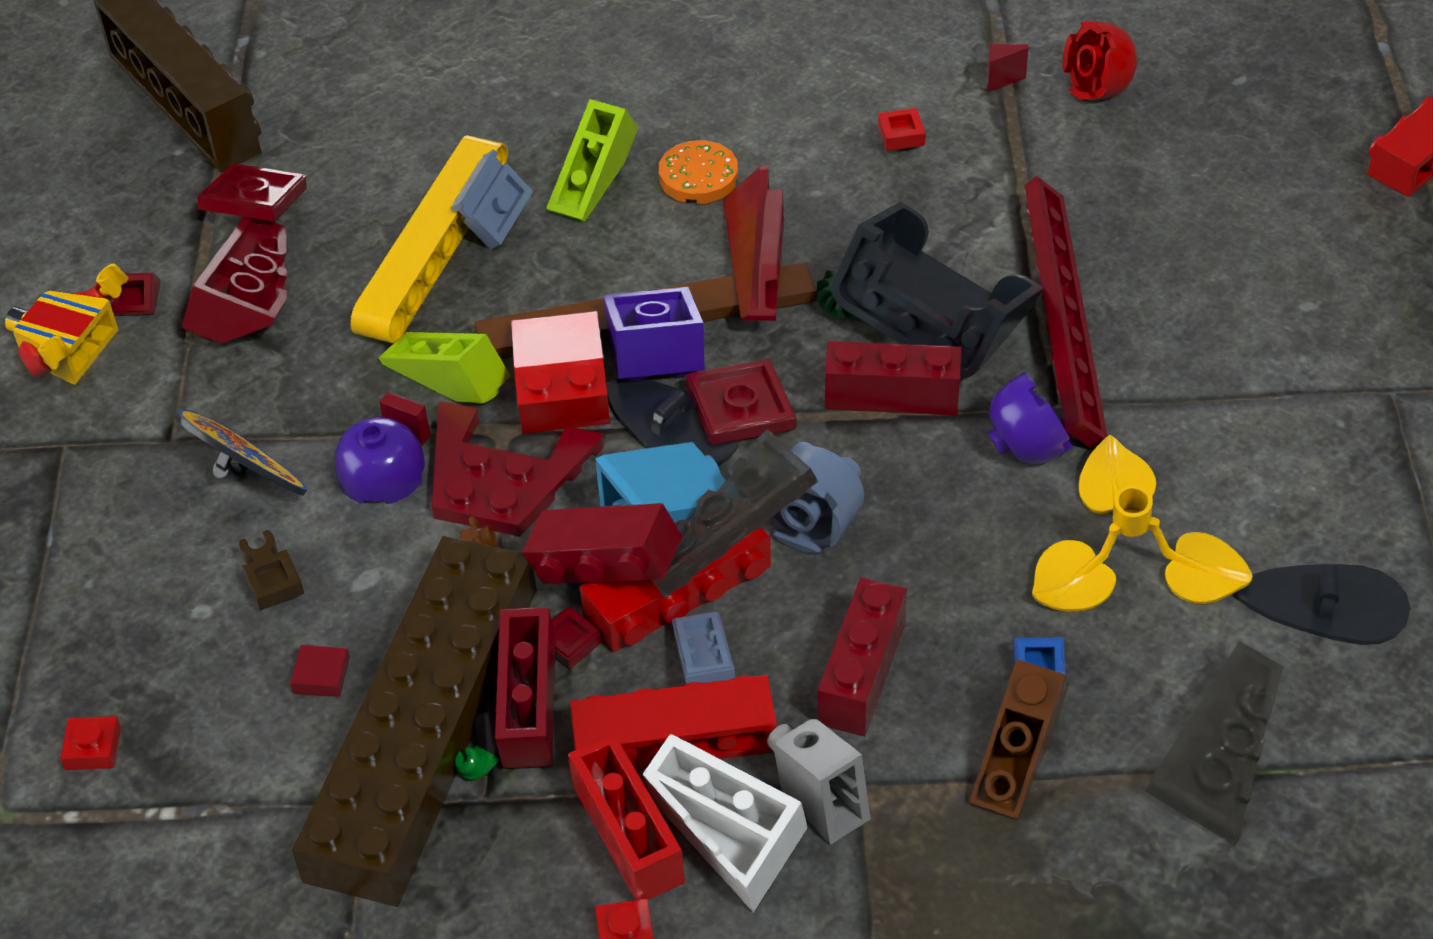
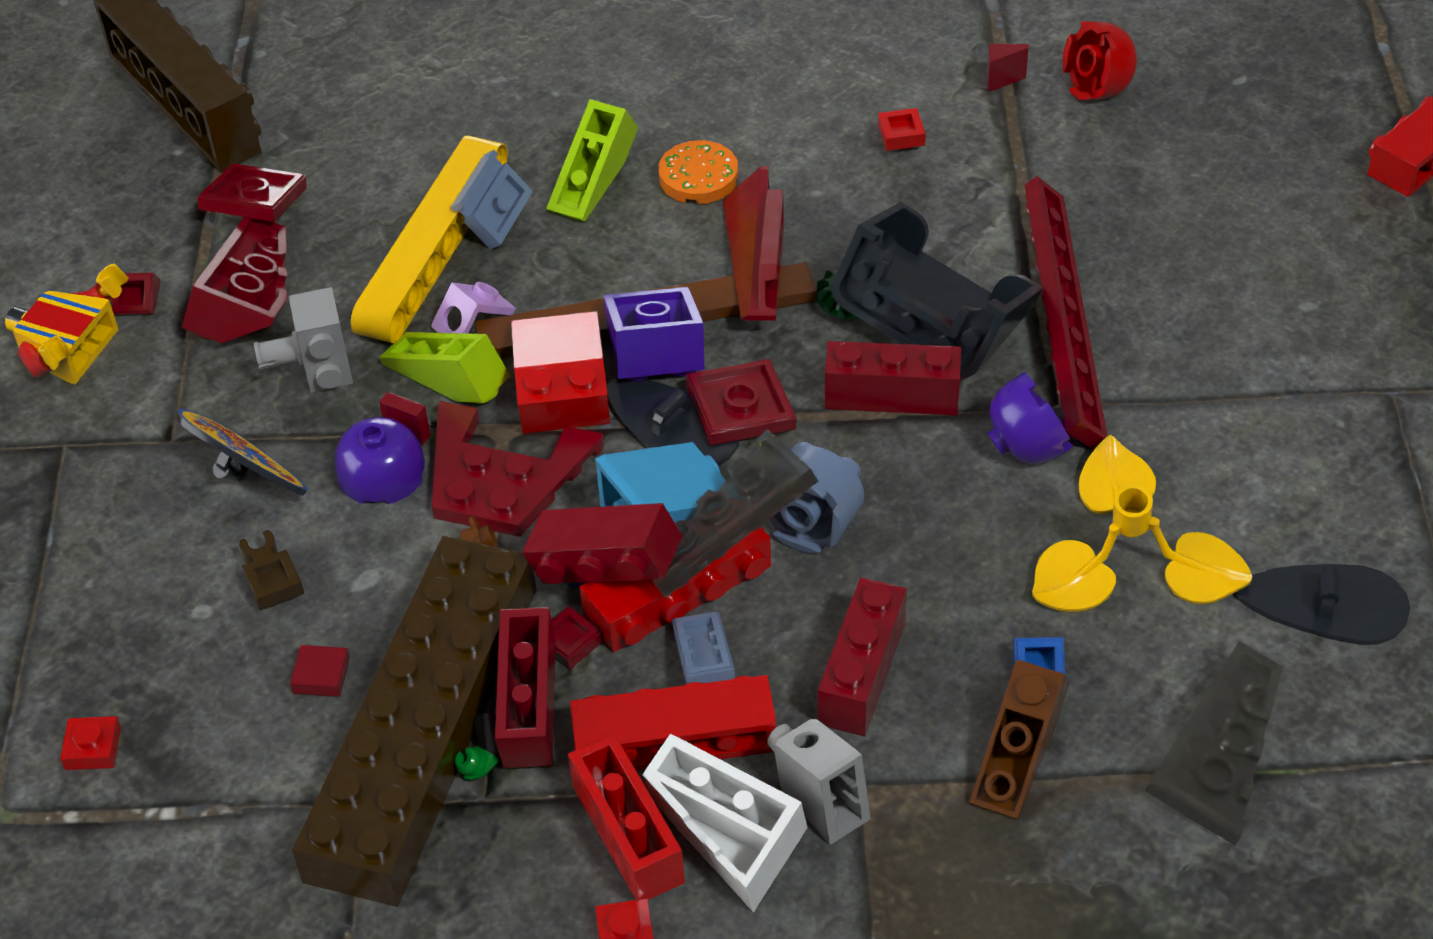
none -> light grey brick [254,287,353,393]
none -> lavender bracket [431,282,516,333]

